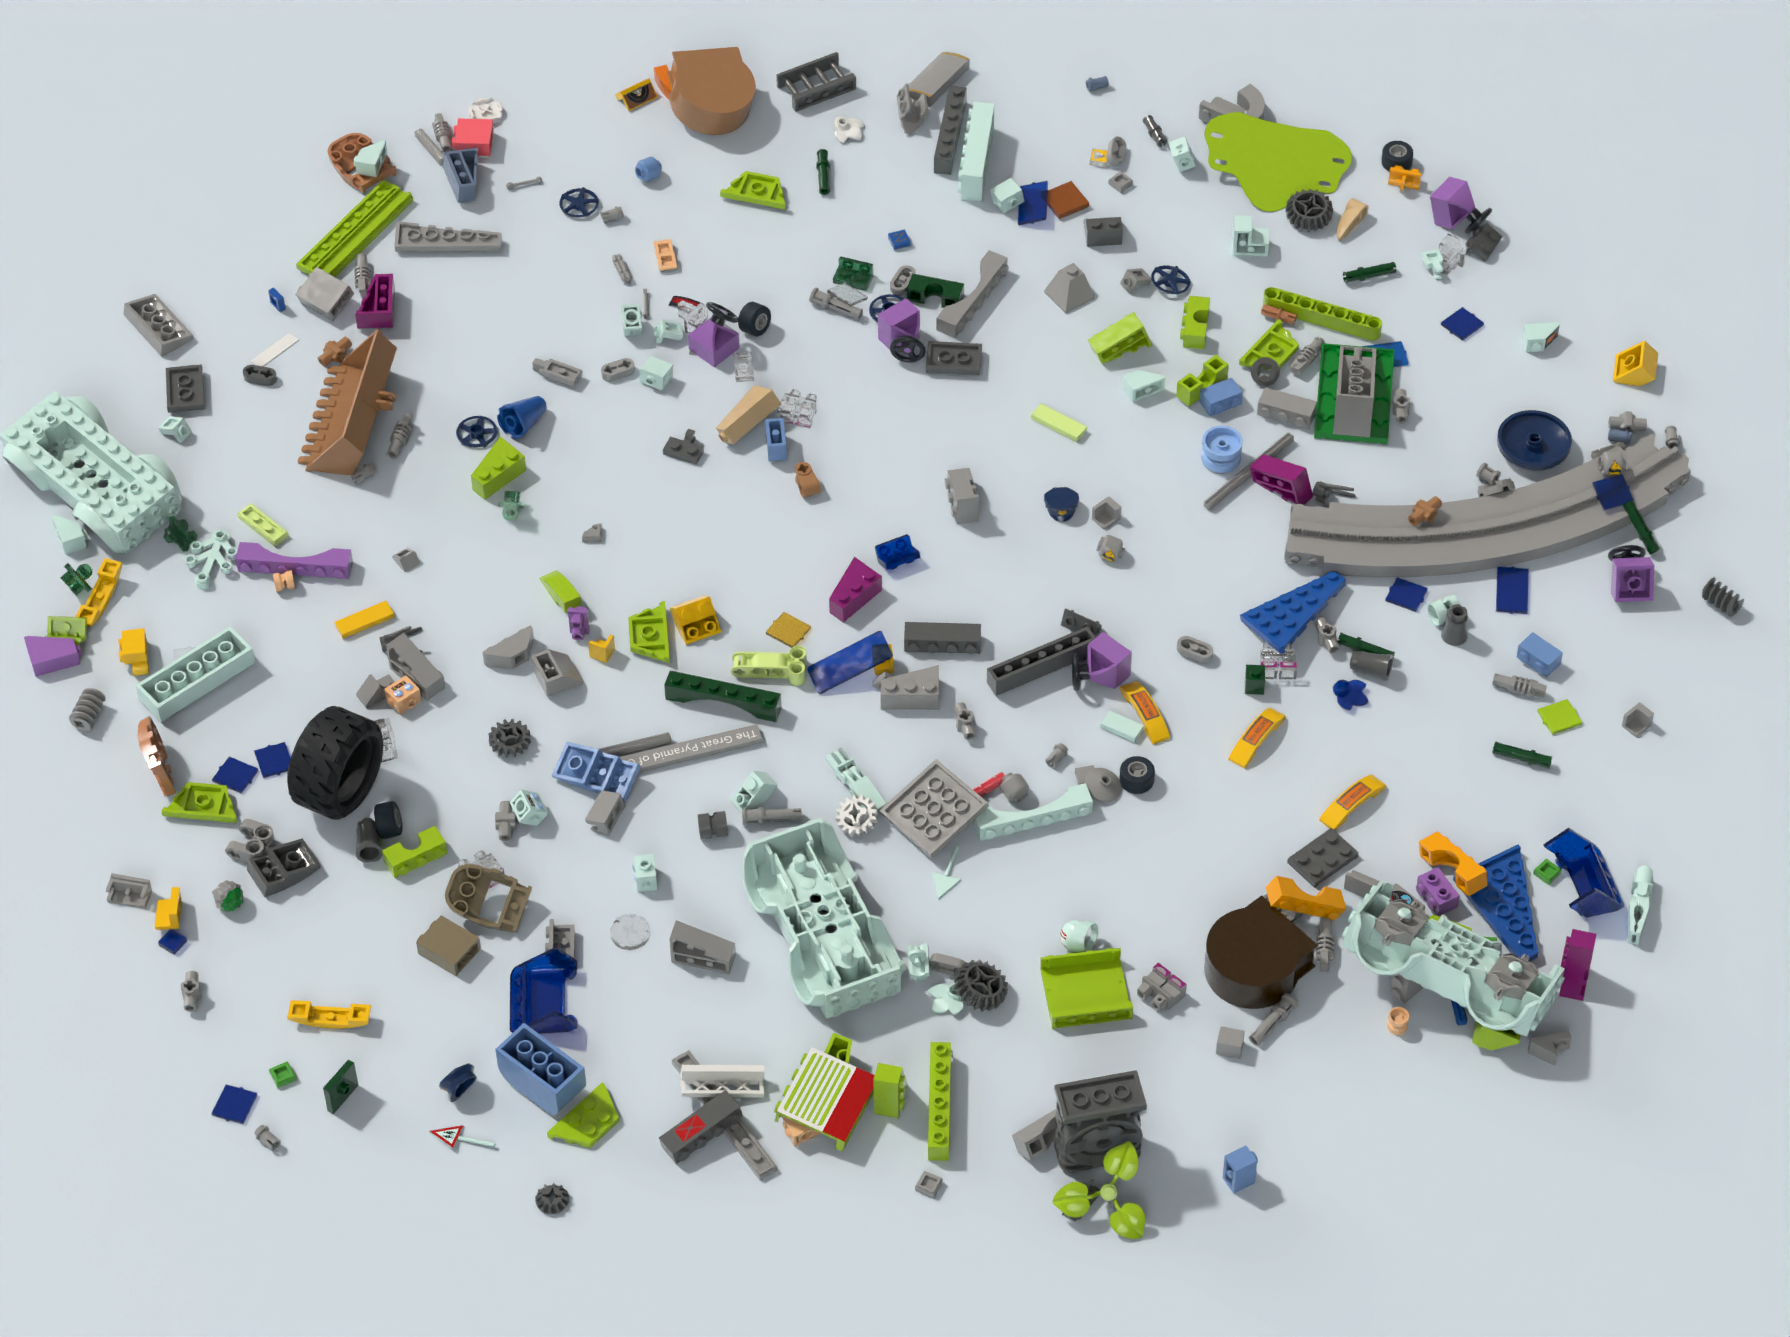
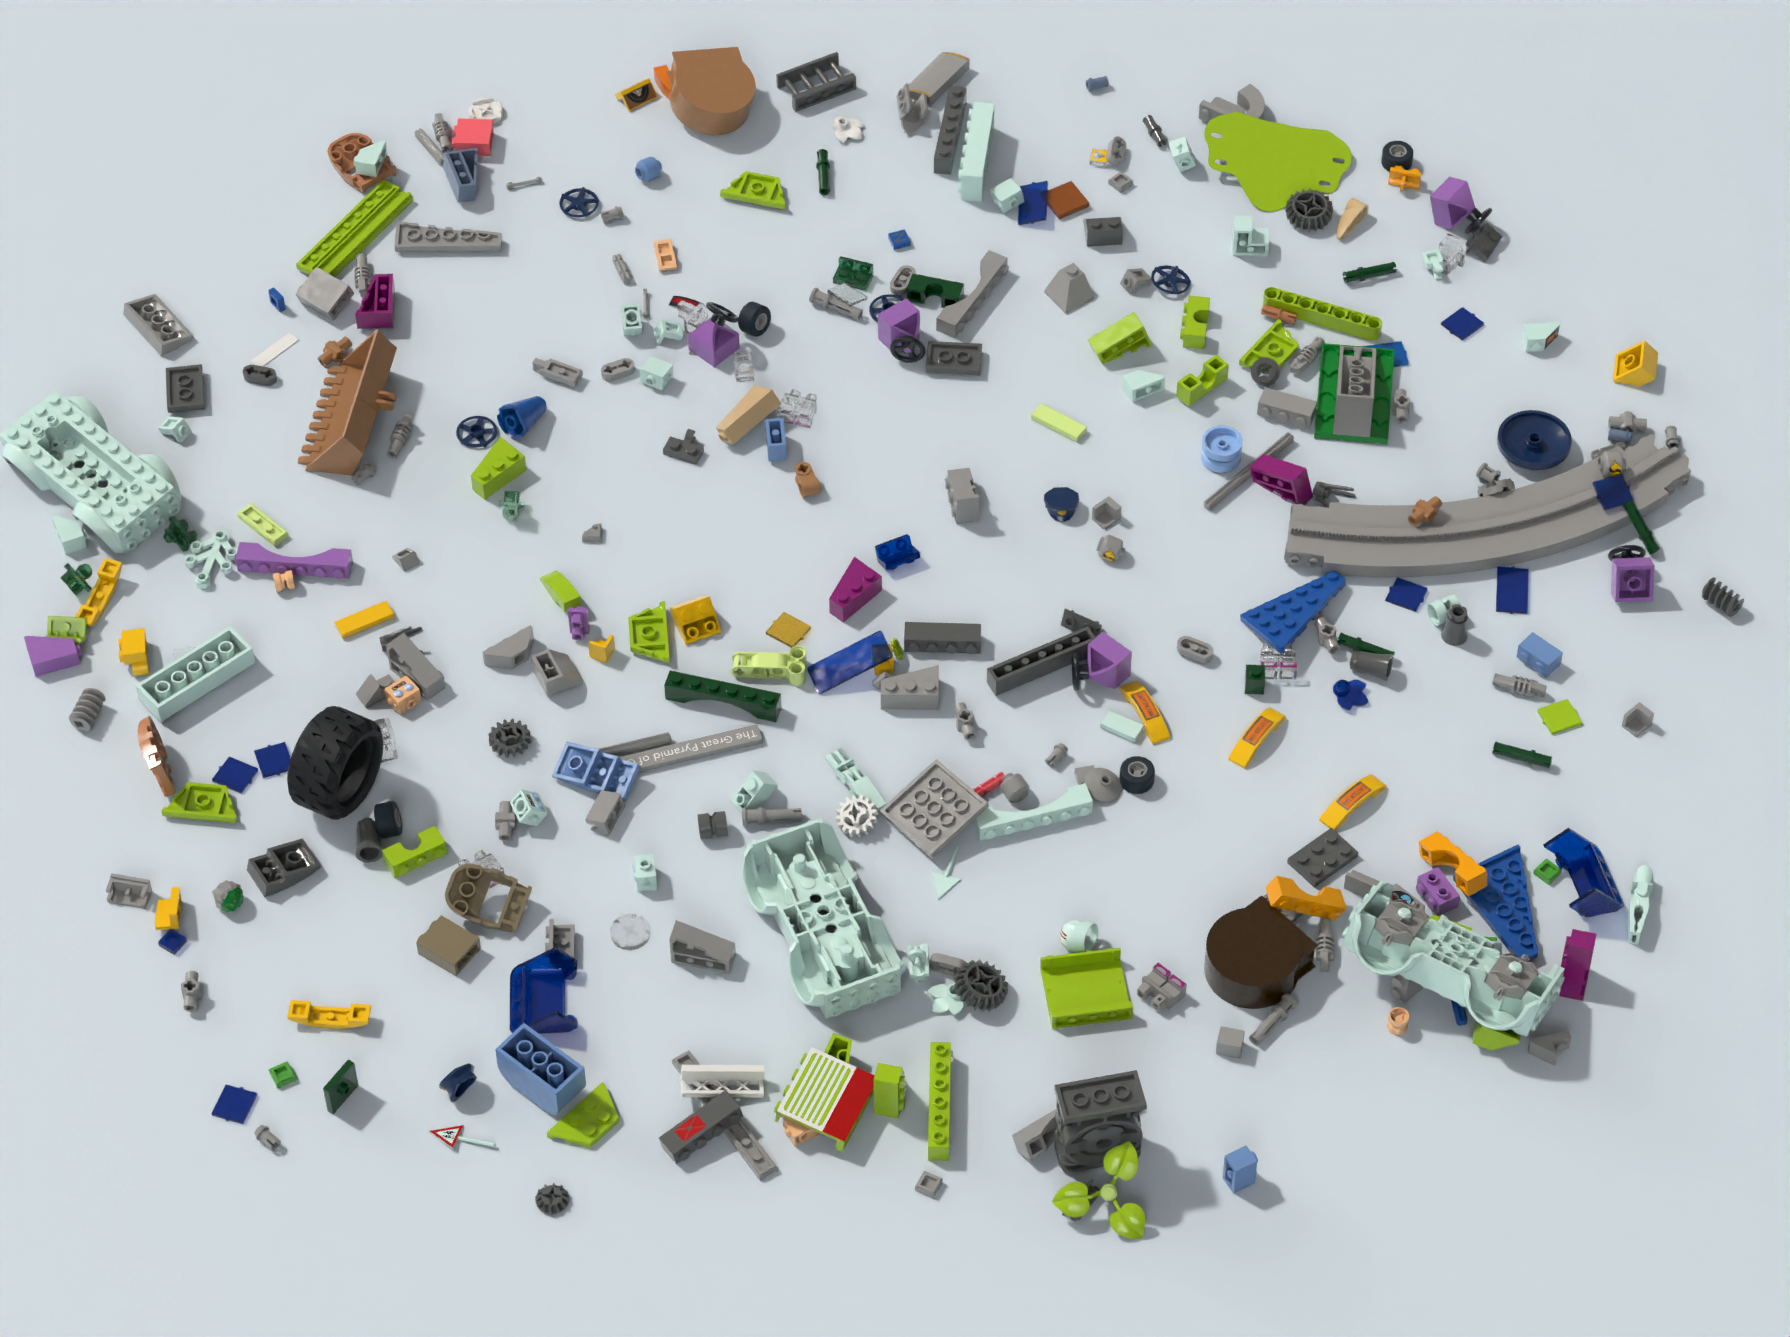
light grey piece [225,819,275,864] -> none
medium blue brick [1199,378,1243,416] -> none
none -> lime plant [890,637,903,660]

